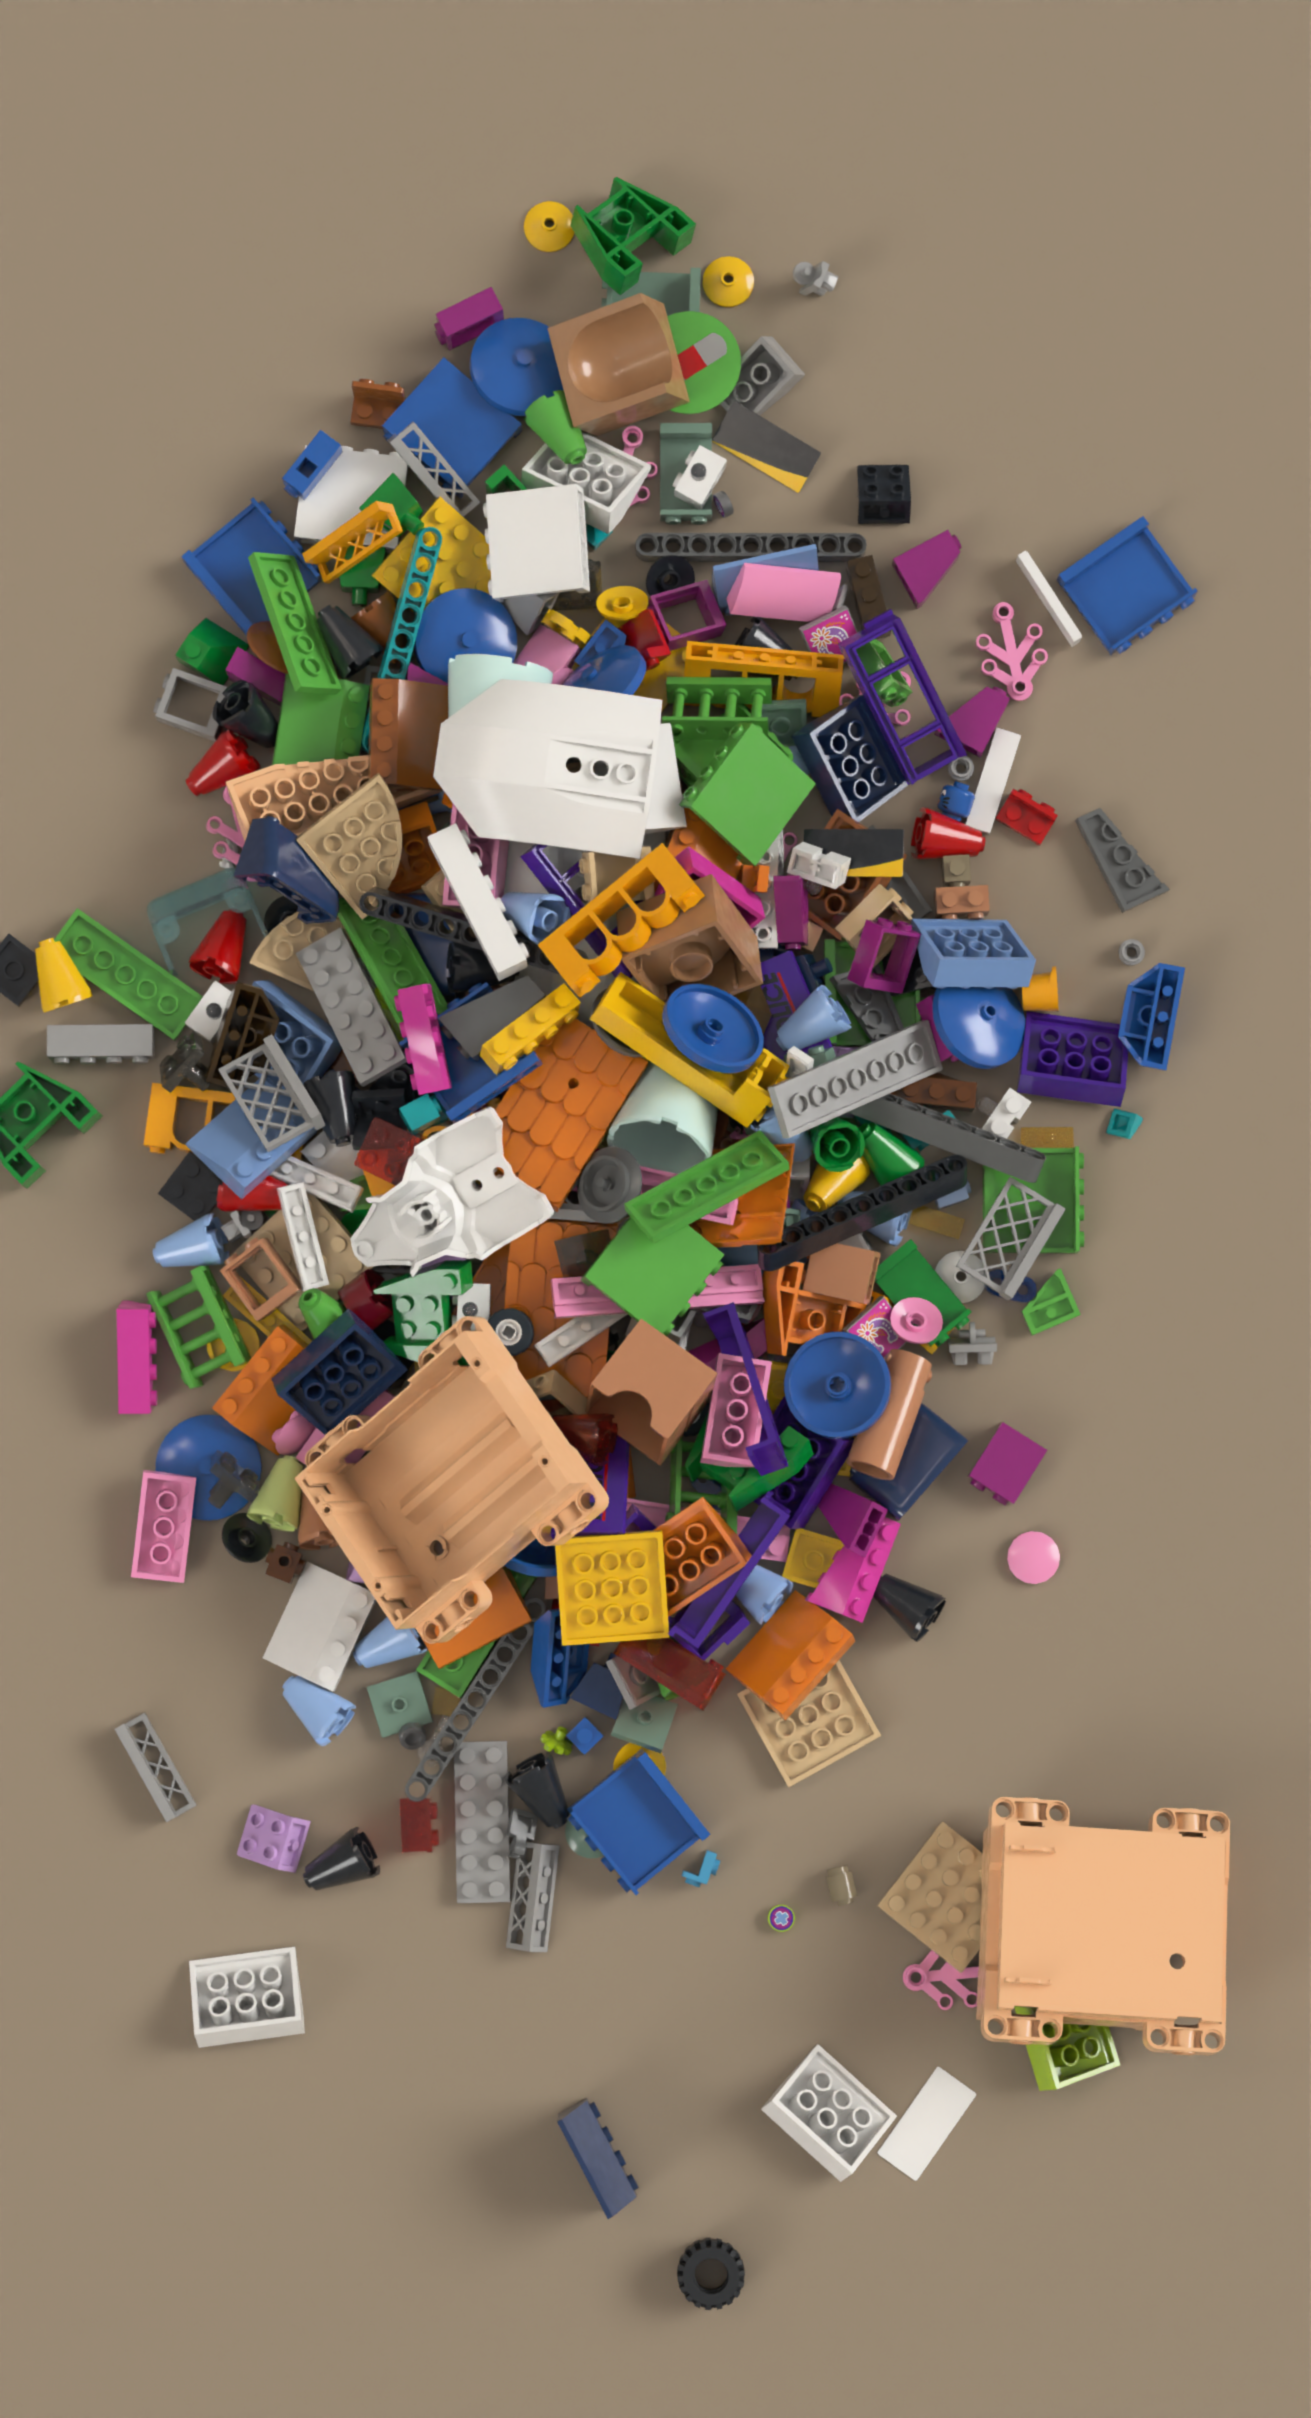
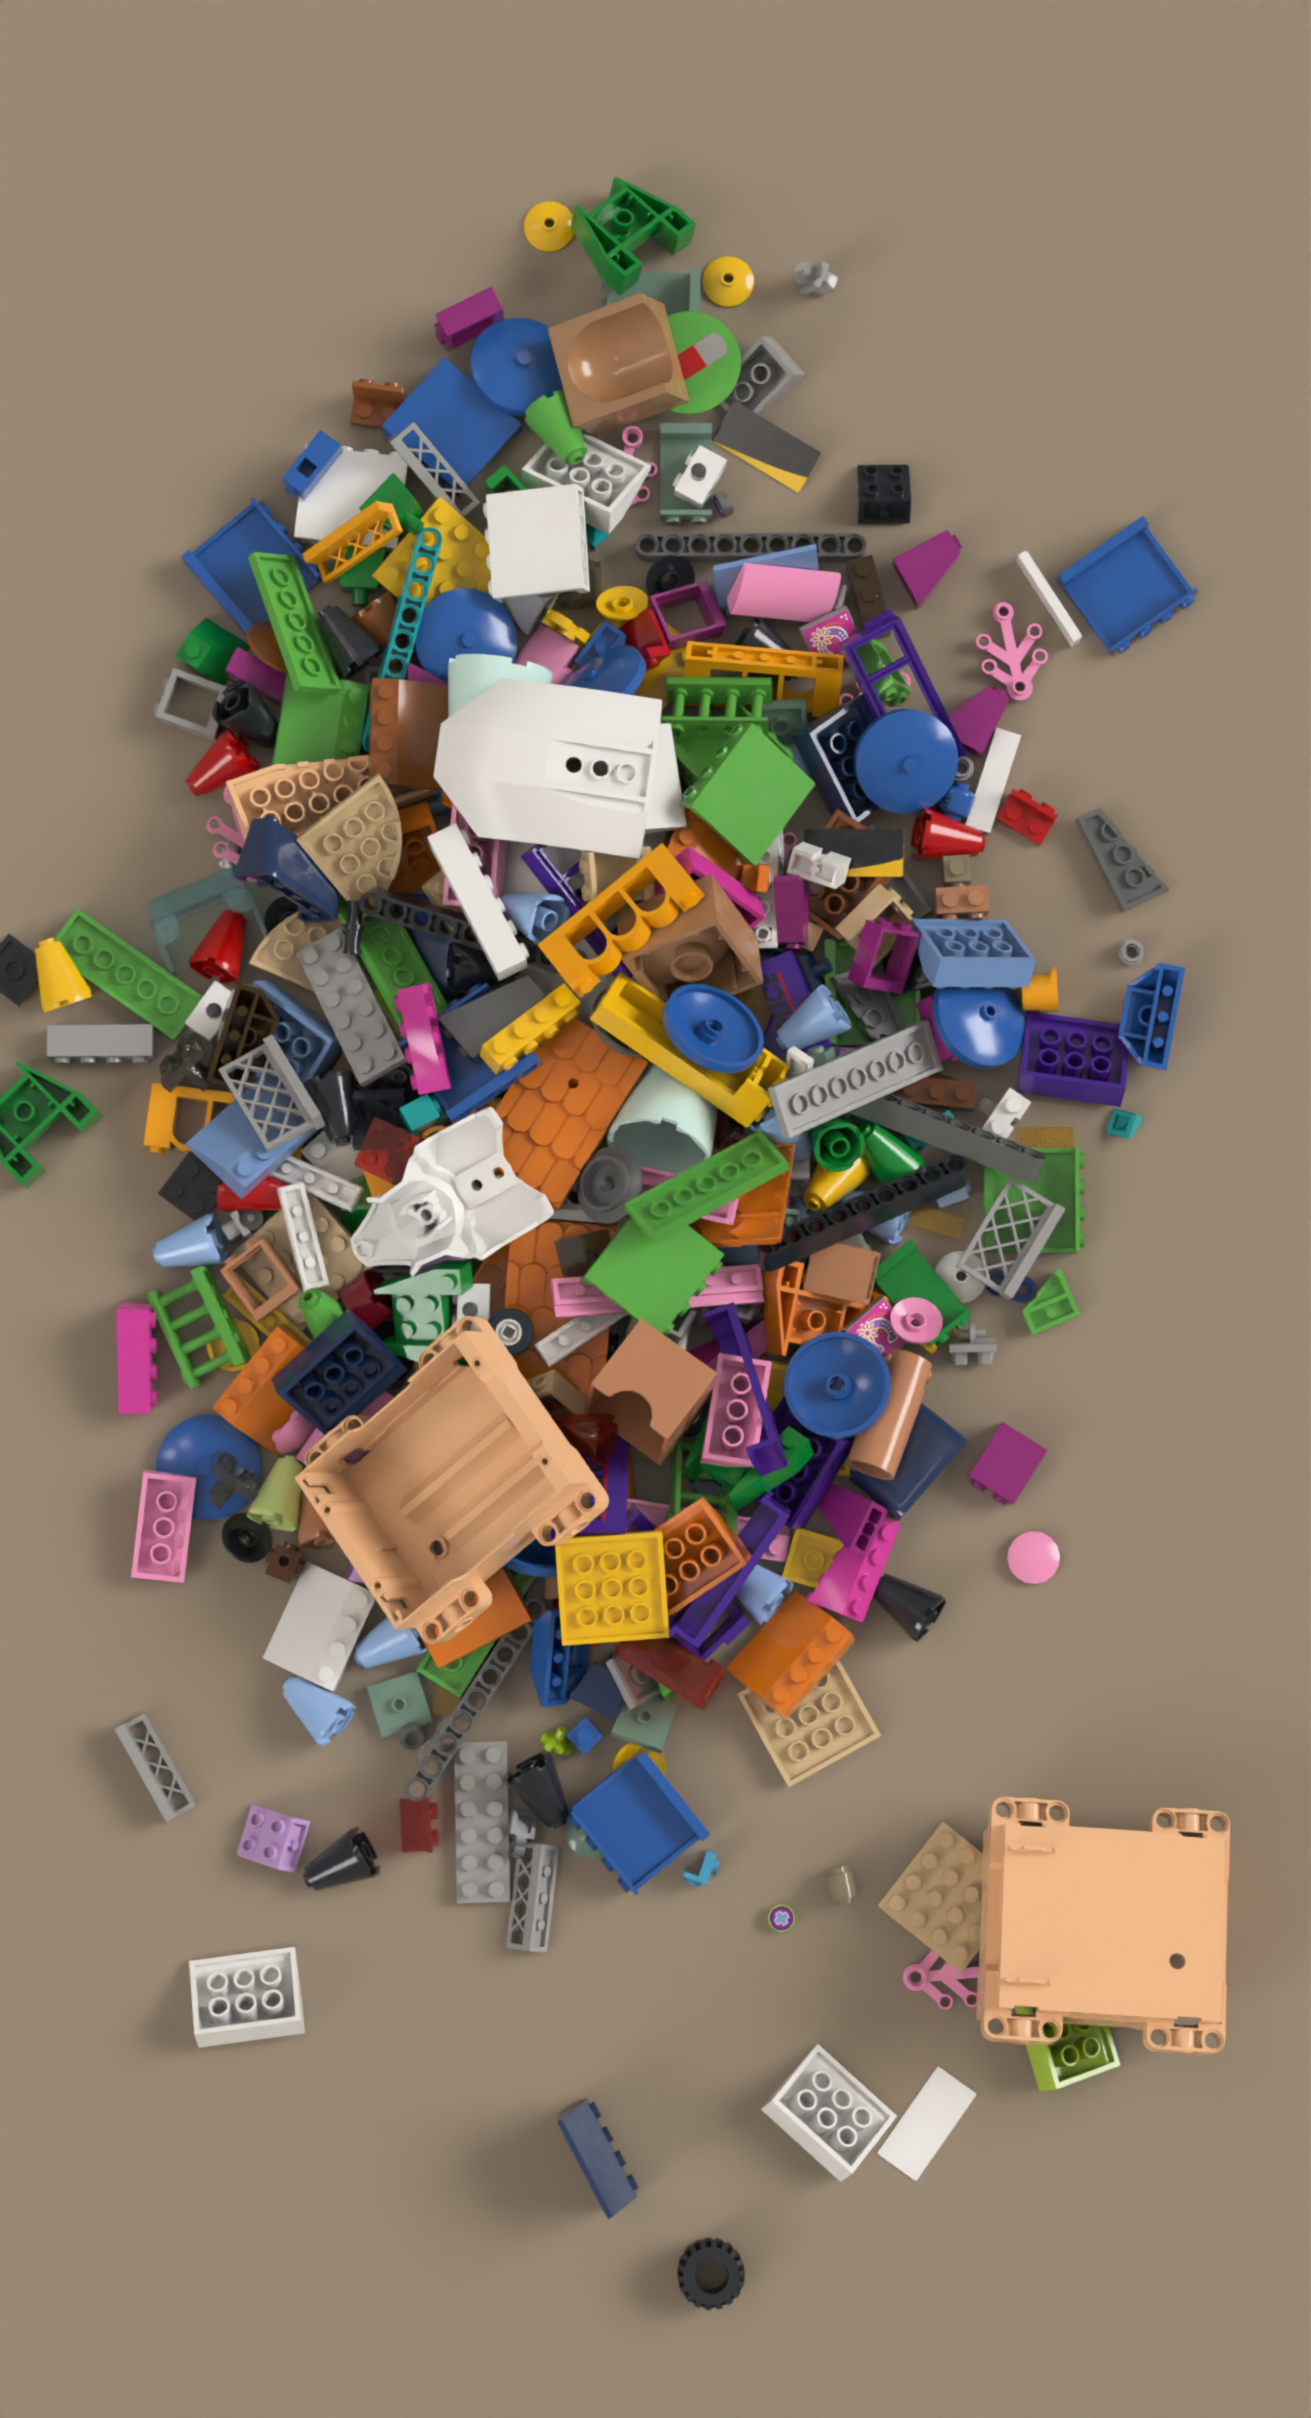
none -> black pin [343,900,364,955]
none -> blue dish [854,708,958,814]

